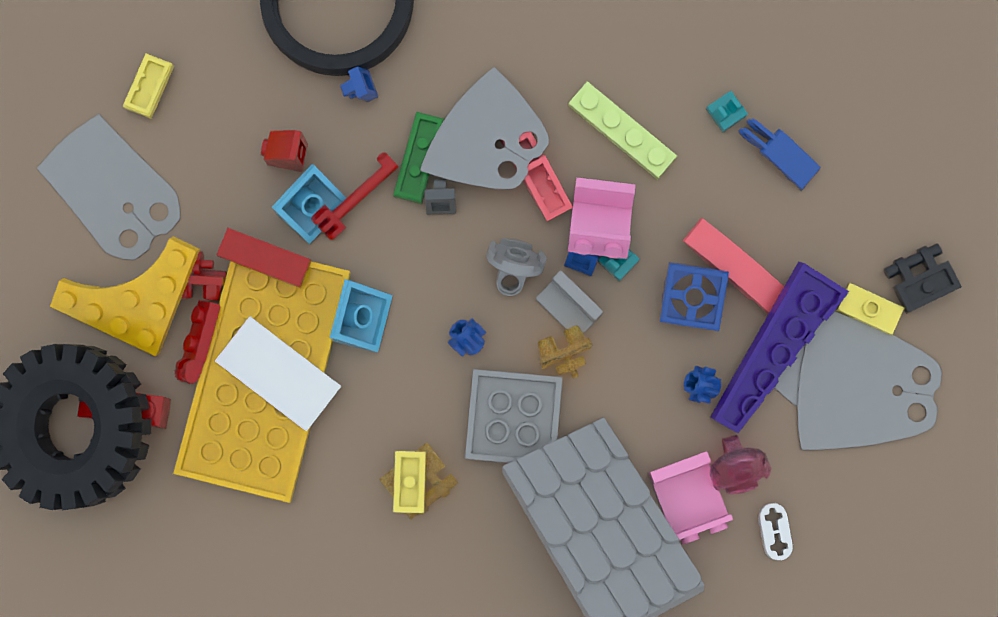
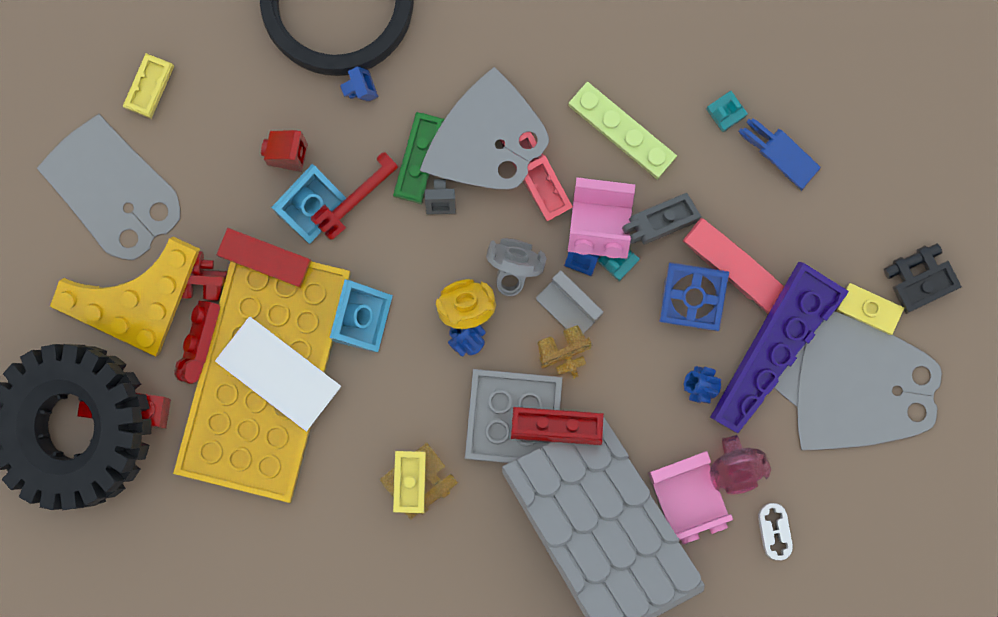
none -> yellow tile [436,279,496,329]
none -> red tile [511,407,604,445]
none -> dark grey hinge [622,193,702,245]

